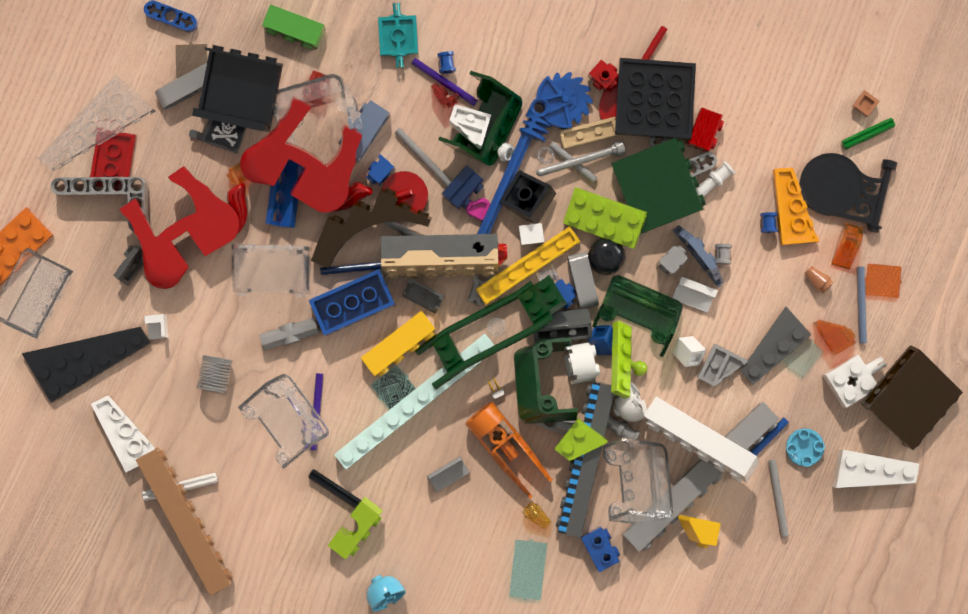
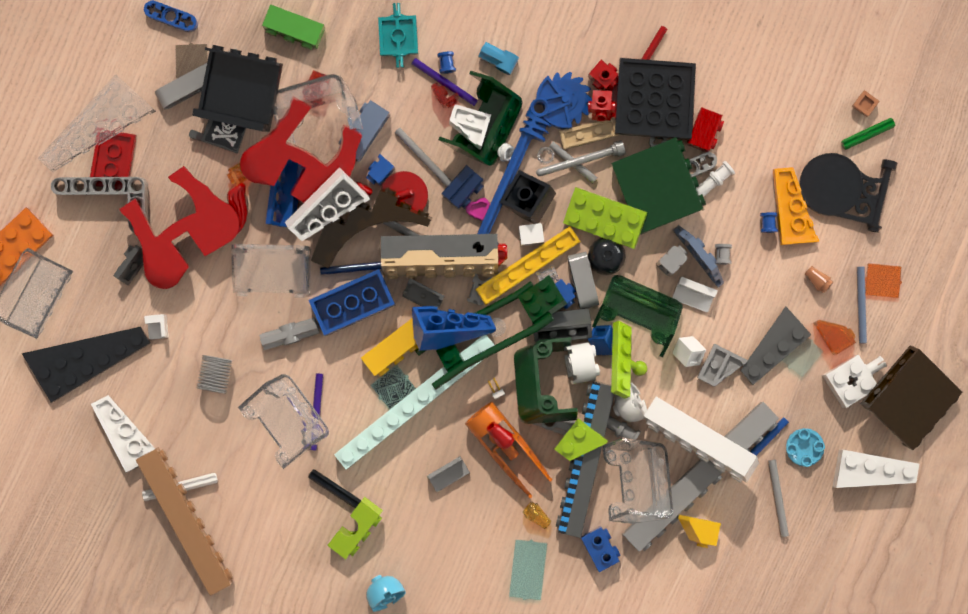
clear orange slope [831,222,863,270] -> none
none -> white wedge [285,167,370,241]
none -> blue wedge [412,306,496,351]
none -> dark azure piece [478,42,519,75]
none -> red cone [486,422,514,449]
none -> red brick [588,90,616,122]

